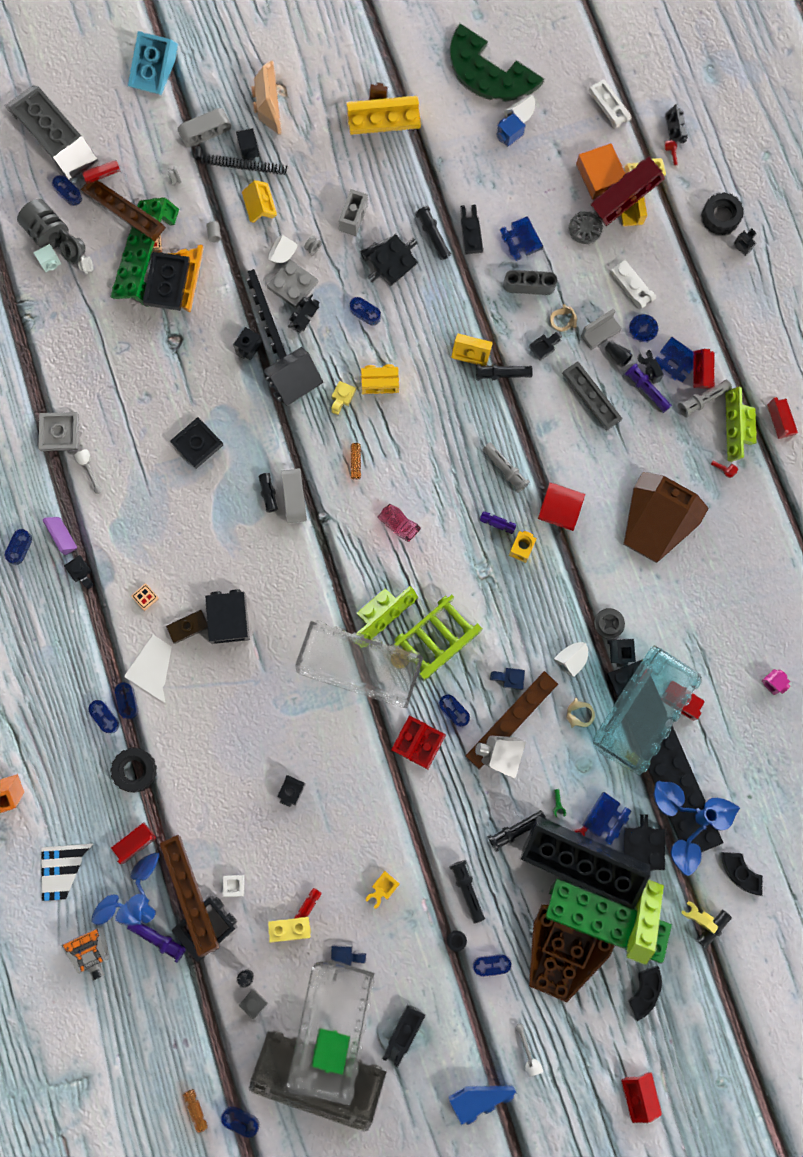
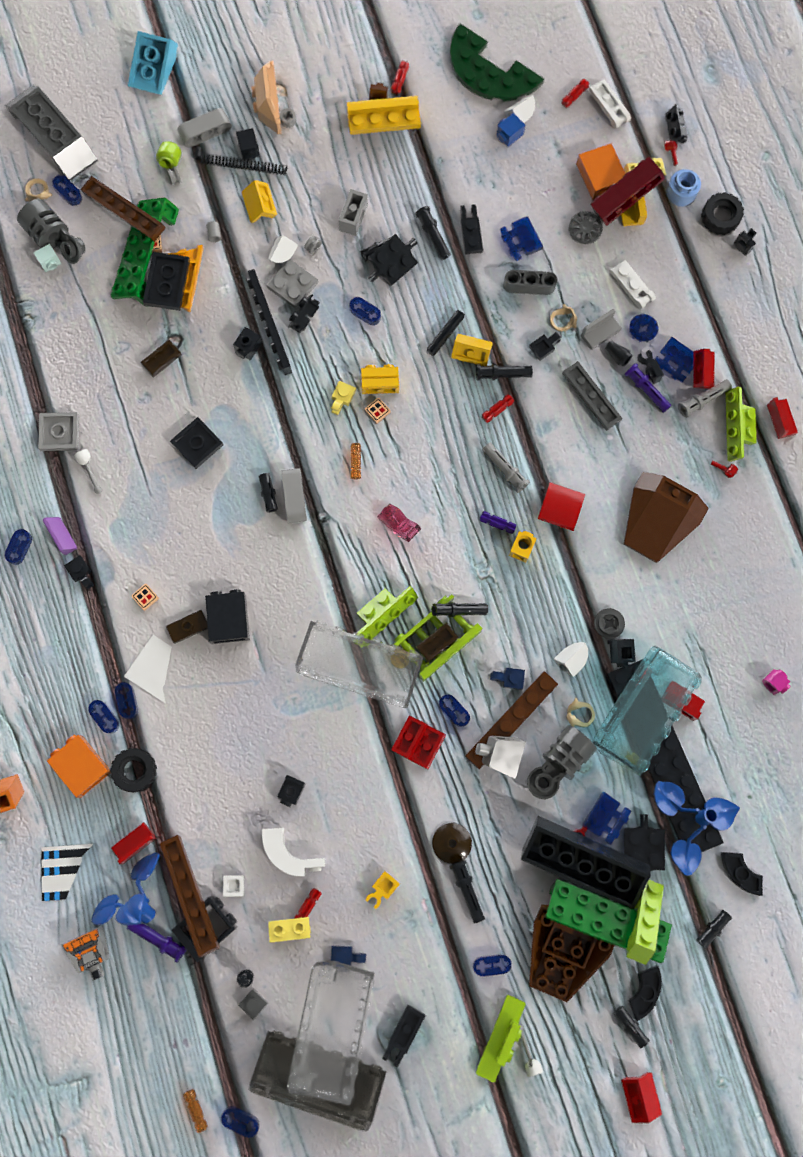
white plate [78,256,93,274] -> none
red slope [82,159,121,184] -> none
black brick [264,347,324,406] -> none
green piece [311,1028,351,1075] -> none
black plate [446,930,467,952] -> none
blue slope [448,1086,517,1125] -> none
black pin [487,810,546,852] -> none
green hand [553,789,566,817] -> none
light yellow plate [681,901,718,934] -> none
none -> tan piece [25,178,52,202]
none -> orange brick [47,735,111,798]
none -> dark brown plate [141,340,182,378]
none -> lime head [156,141,182,169]
none -> white arch [262,828,326,876]
none -> light grey bush [280,108,296,128]
none -> light nougat tile [364,397,391,424]
none -> red axle [391,60,409,94]
none -> dark brown plate [416,623,459,663]
none -> black axle [427,310,465,356]
none -> black pin [431,602,489,617]
none -> dark brown dish [432,823,472,864]
none -> lime bracket [476,995,526,1082]
none -> red axle [481,394,514,423]
none -> dark grey cylinder [527,725,597,799]
none -> red axle [561,79,590,108]
none -> black pin [613,1006,650,1049]
none -> light blue piece [666,169,701,206]

